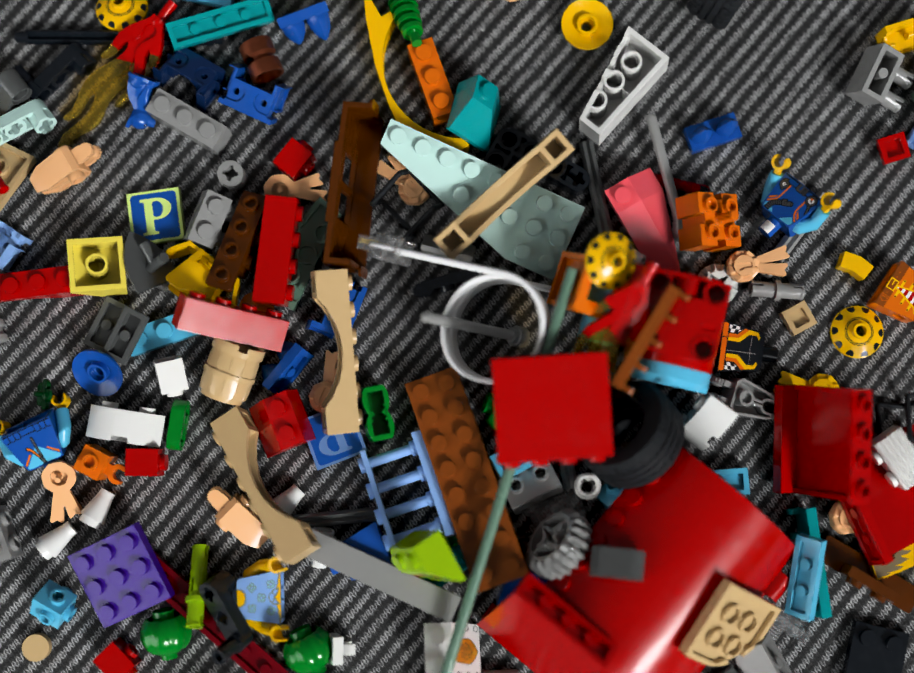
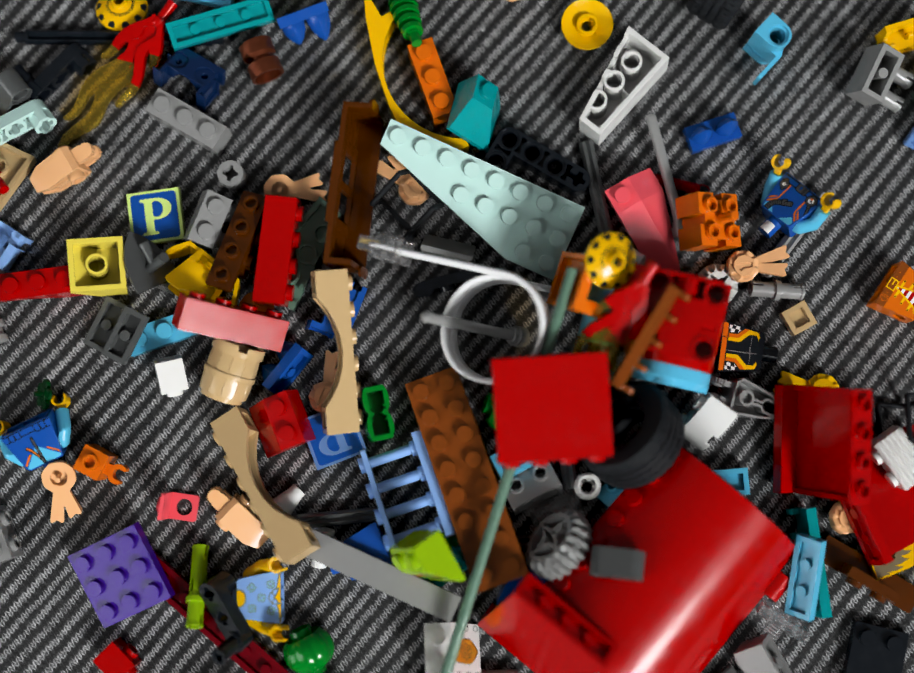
tan tile [22,633,52,662] -> none
medium azure brick [30,579,77,629] -> none
white cone [34,521,78,560] -> none
blue dish [72,349,123,397] -> none
white cone [79,488,116,530] -> none
white brick [85,401,166,448] -> none
blue animal [125,71,160,129] -> none
red brick [125,448,169,476] -> none
green plant [140,607,192,661] -> none
green beam [166,399,190,451] -> none
blue piece [218,63,292,125] -> none
red brick [272,137,316,181] -> none
white tile [329,633,356,666] -> none
tan arch [432,128,575,259] -> none
tan plate [678,578,781,666] -> none
yellow dish [830,306,884,358] -> none
yellow piece [835,251,874,282] -> none
red plate [876,131,911,165] -> none
none -> coral bracket [156,491,200,522]
none -> medium azure piece [742,12,792,85]

